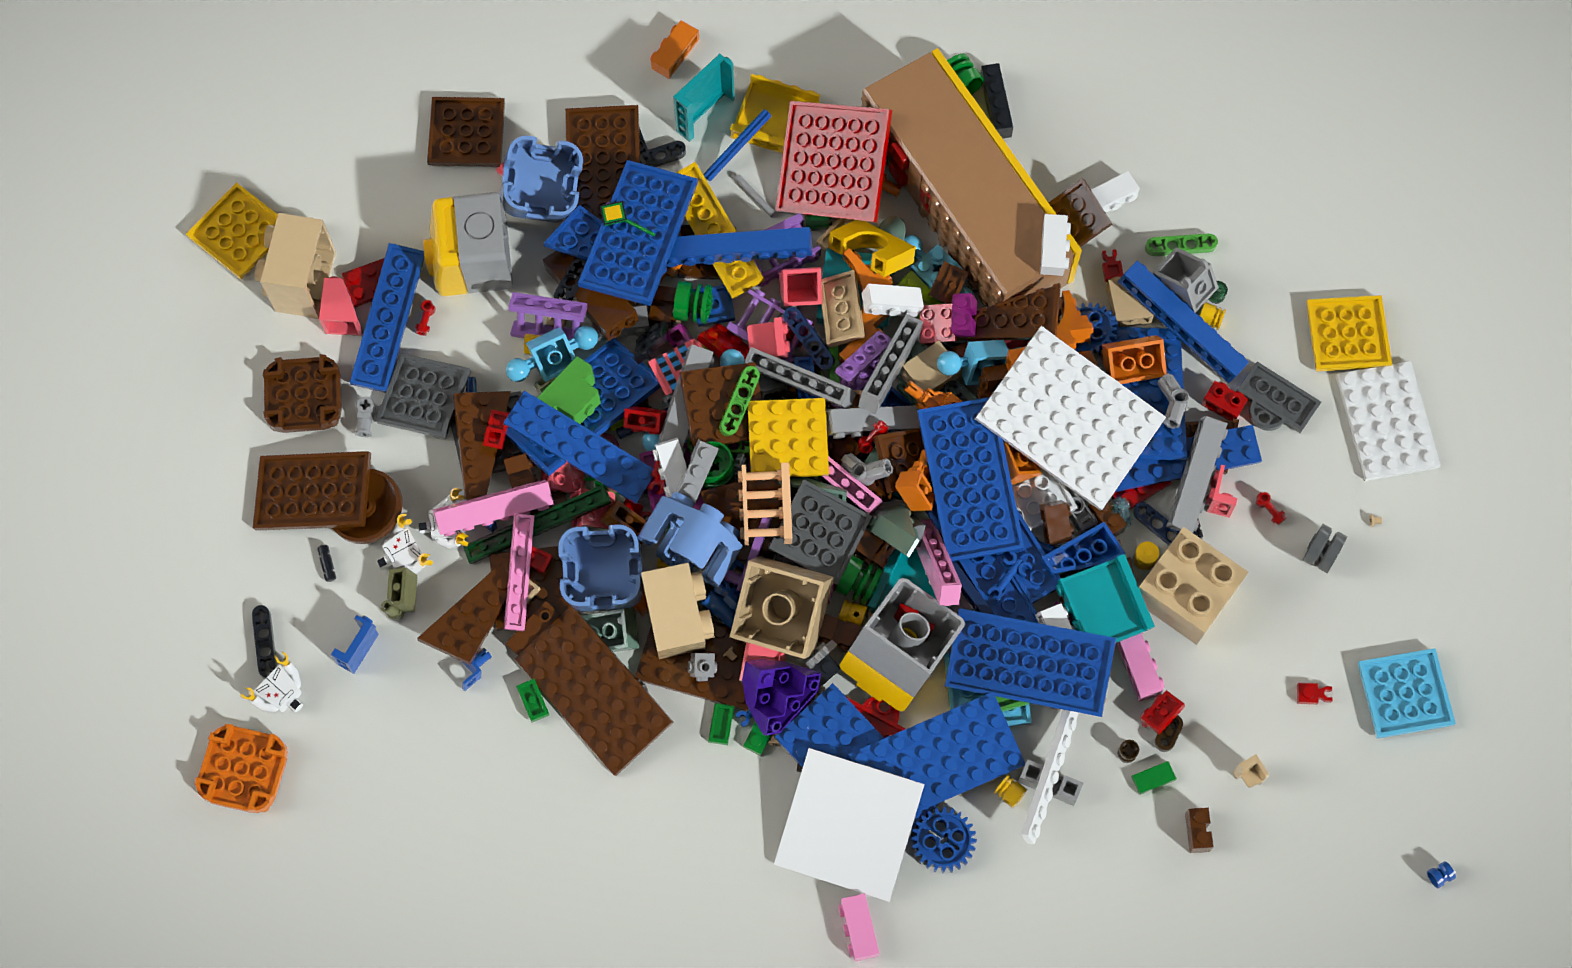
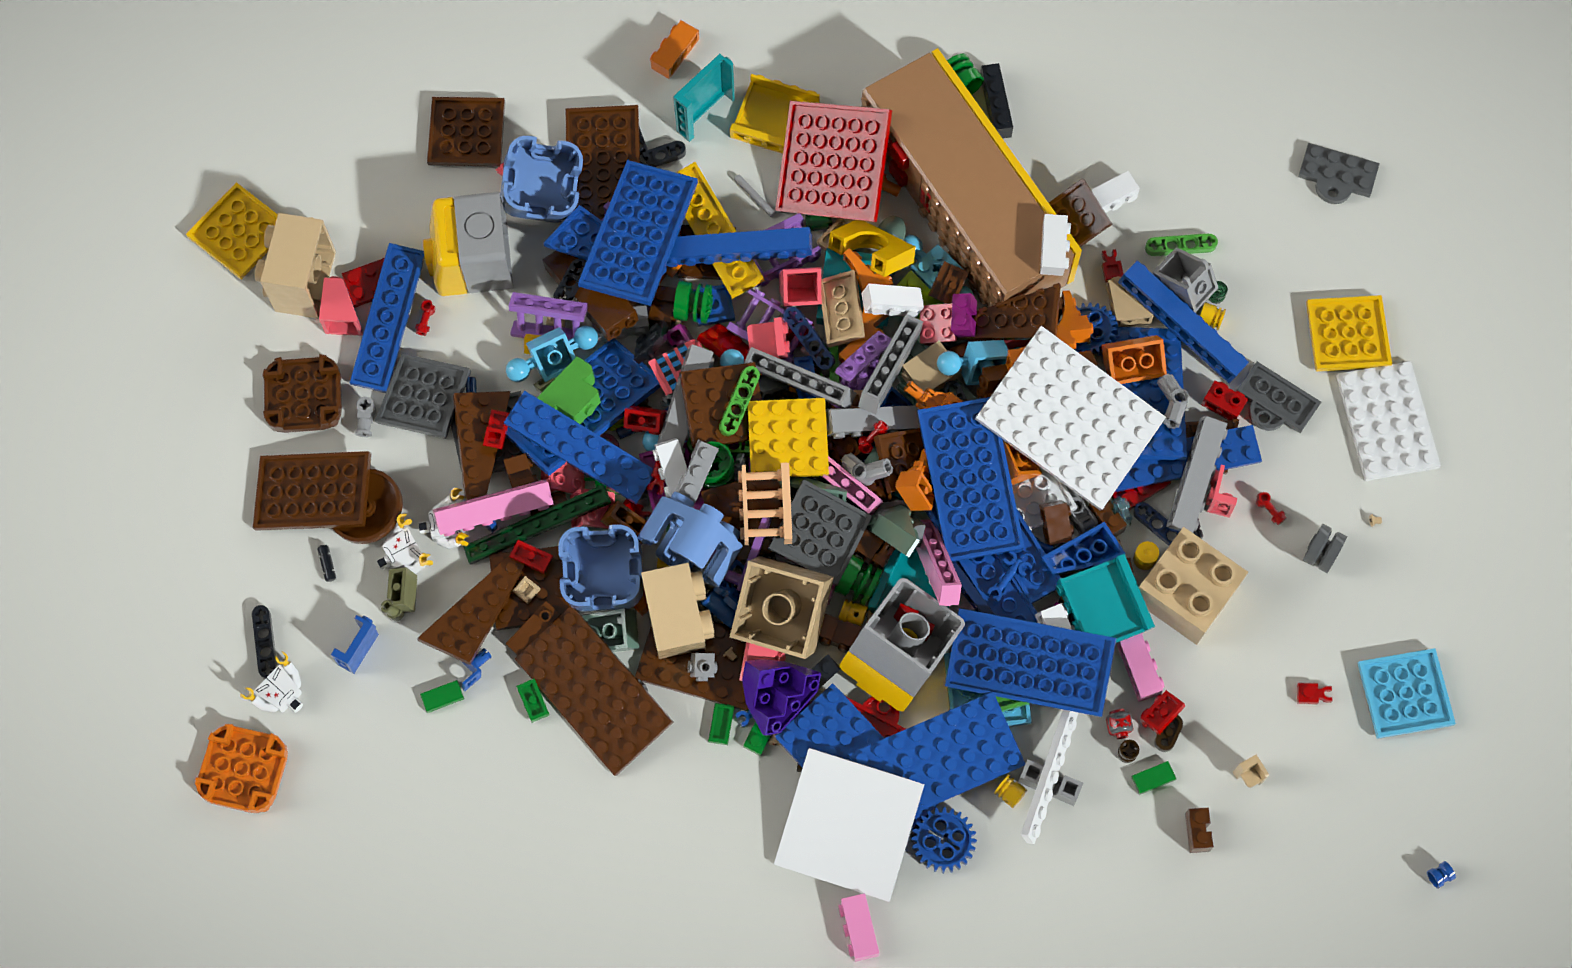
bright pink tile [504,513,534,631] -> none
piece [600,201,655,236] -> none
blue axle [703,109,771,181] -> none
light grey plate [806,640,837,669] -> none
none -> green tile [420,680,464,713]
none -> head [1106,709,1134,740]
none -> dark grey plate [1298,143,1380,204]

